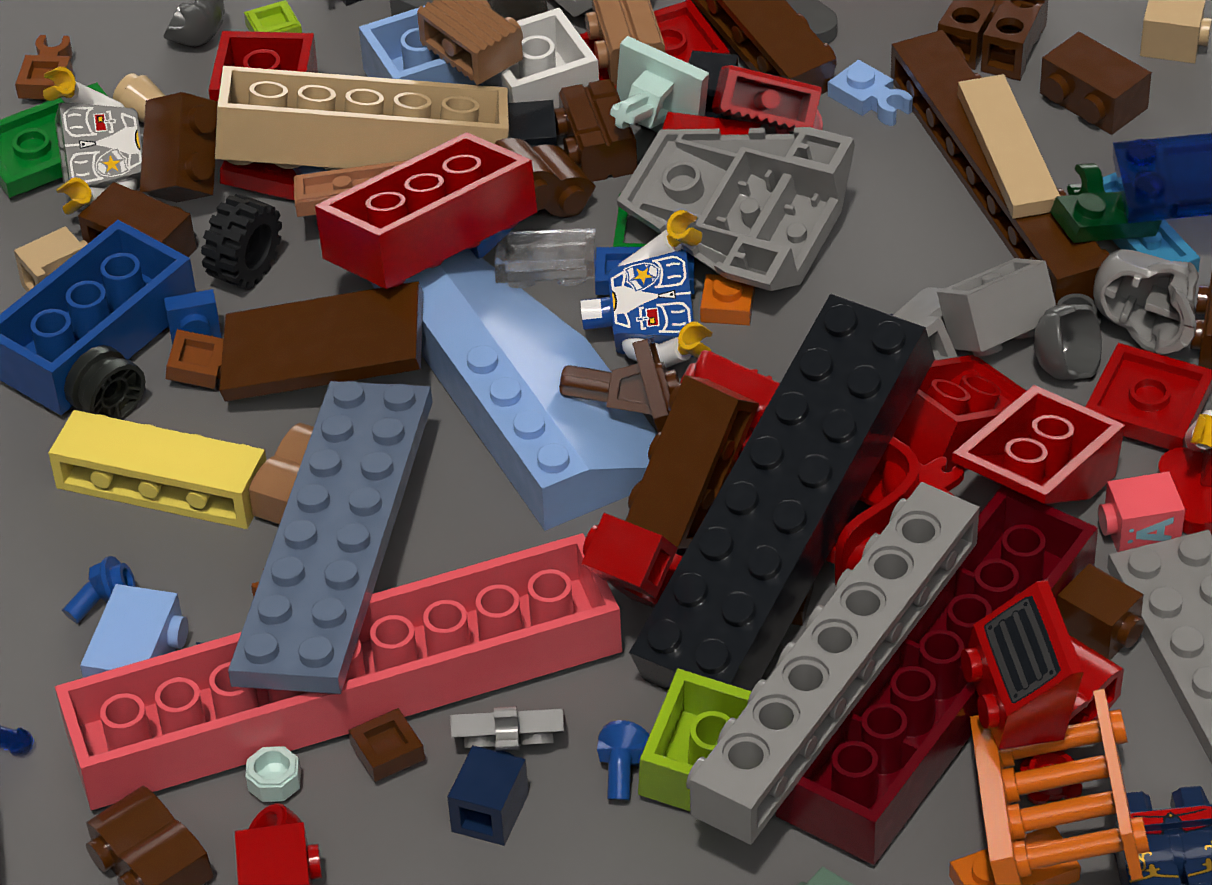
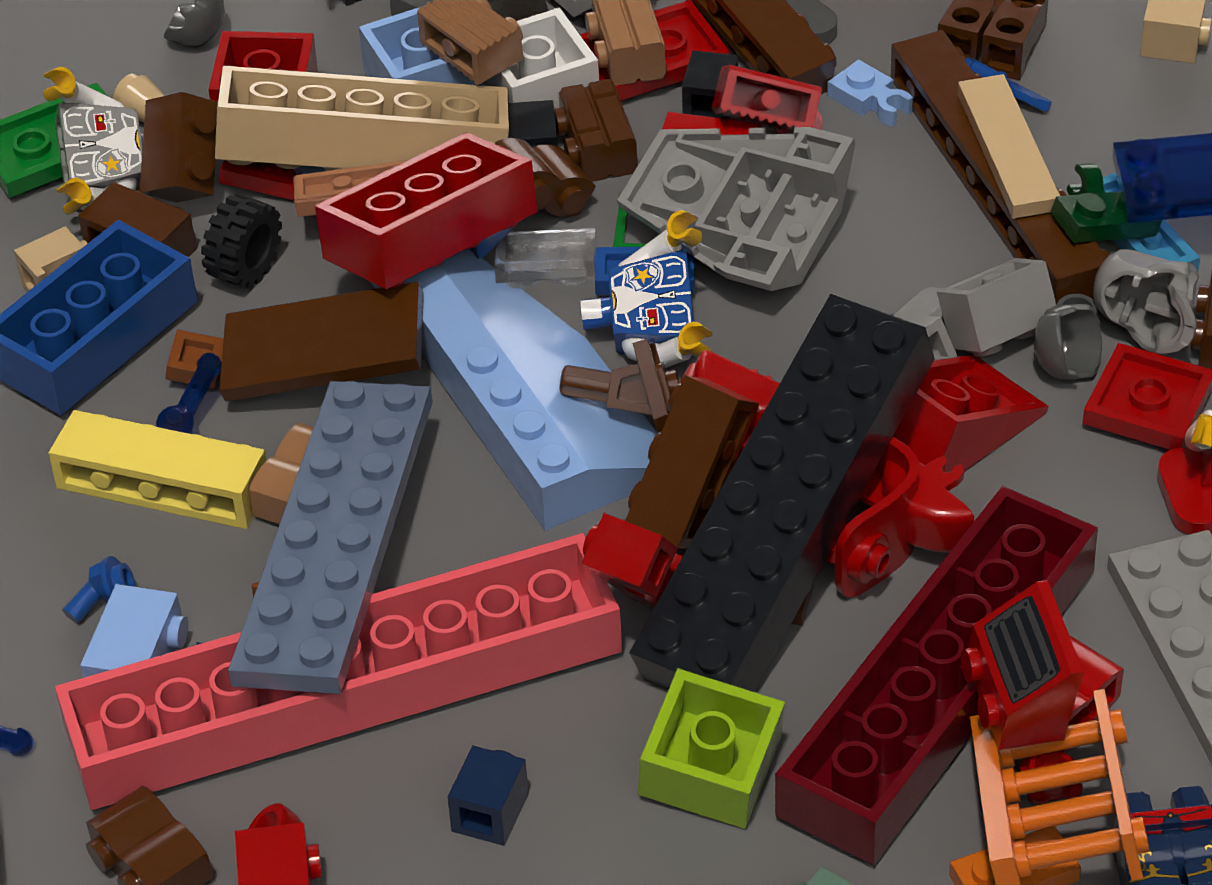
dark orange plate [15,35,73,100] -> none
pearl dark grey wheel [64,345,146,420] -> none
blue plate [164,289,222,345] -> none
lime tile [244,0,302,33] -> none
light aqua tile [245,746,301,802] -> none
reddish brown plate [348,708,425,782] -> none
light grey plate [450,706,565,751] -> none
blue plate [597,720,650,800] -> none
light aqua piece [610,36,709,133] -> none
light grey brick [686,482,980,845] -> none
orange plate [700,274,755,326] -> none
red slope [952,385,1125,504] -> none
reddish brown brick [1040,31,1152,135] -> none
reddish brown brick [1057,563,1145,660] -> none
coral brick [1098,471,1185,552] -> none
none -> clear blue piece [156,352,222,434]
none -> blue piece [965,57,1052,112]

